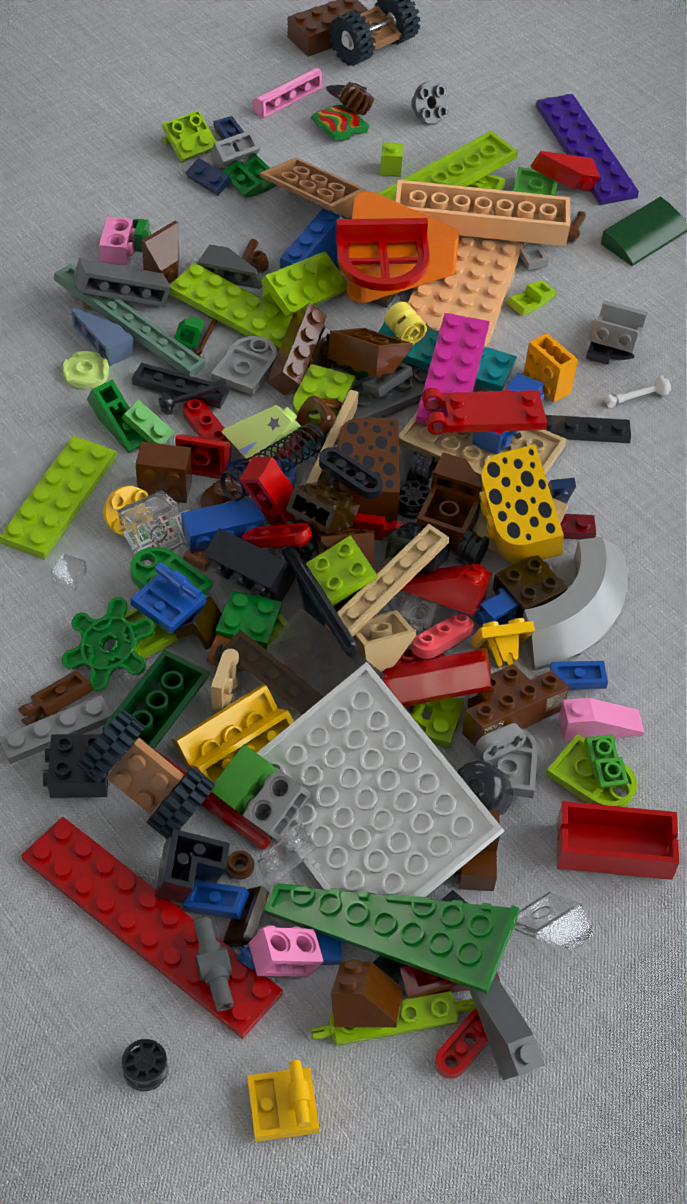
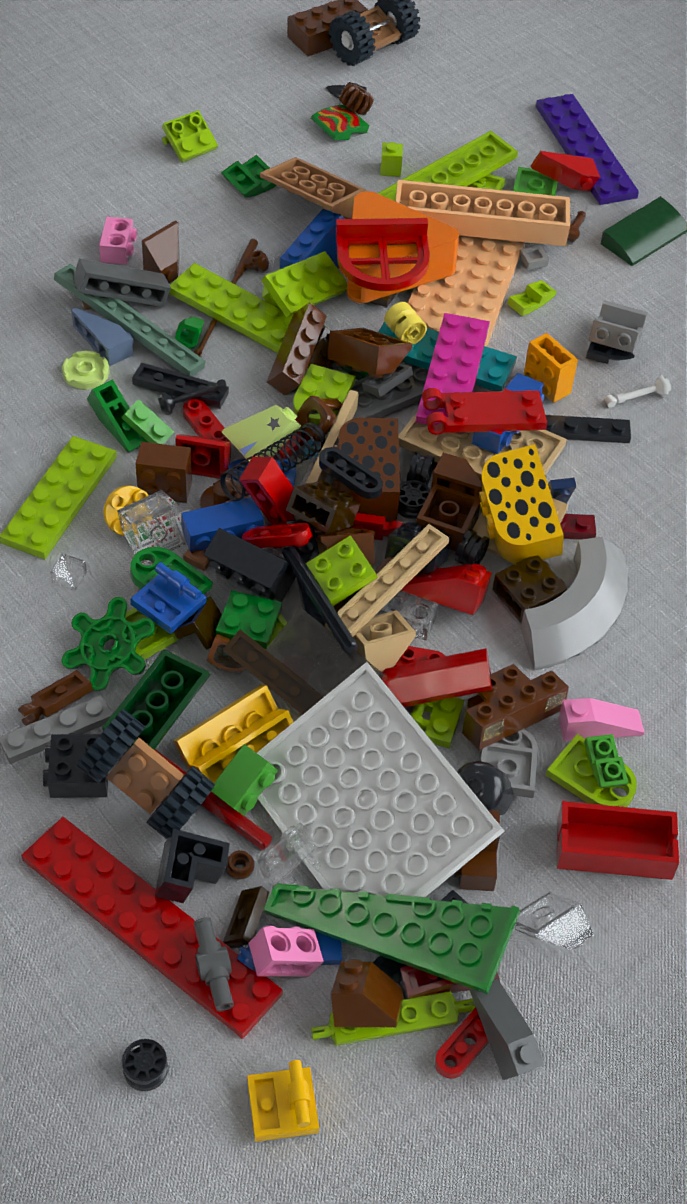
green plate [133,219,151,252] -> none
blue plate [183,880,249,919] -> none
dark blue plate [185,158,231,196] -> none
dark grey slope [197,244,262,289] -> none
light grey brick [210,129,260,171] -> none
light grey plate [211,336,277,396] -> none
tan plate [211,649,239,715] -> none
dark blue plate [213,116,244,140] -> none
light grey brick [243,768,312,841] -> none
bright pink brick [252,68,322,119] -> none
dark grey plate [411,81,448,124] -> none
coral plate [412,613,474,659] -> none
yellow plate [471,618,535,668] -> none
blue brick [475,588,518,627] -> none
light grey beam [475,723,526,761] -> none
blue plate [550,661,608,690] -> none

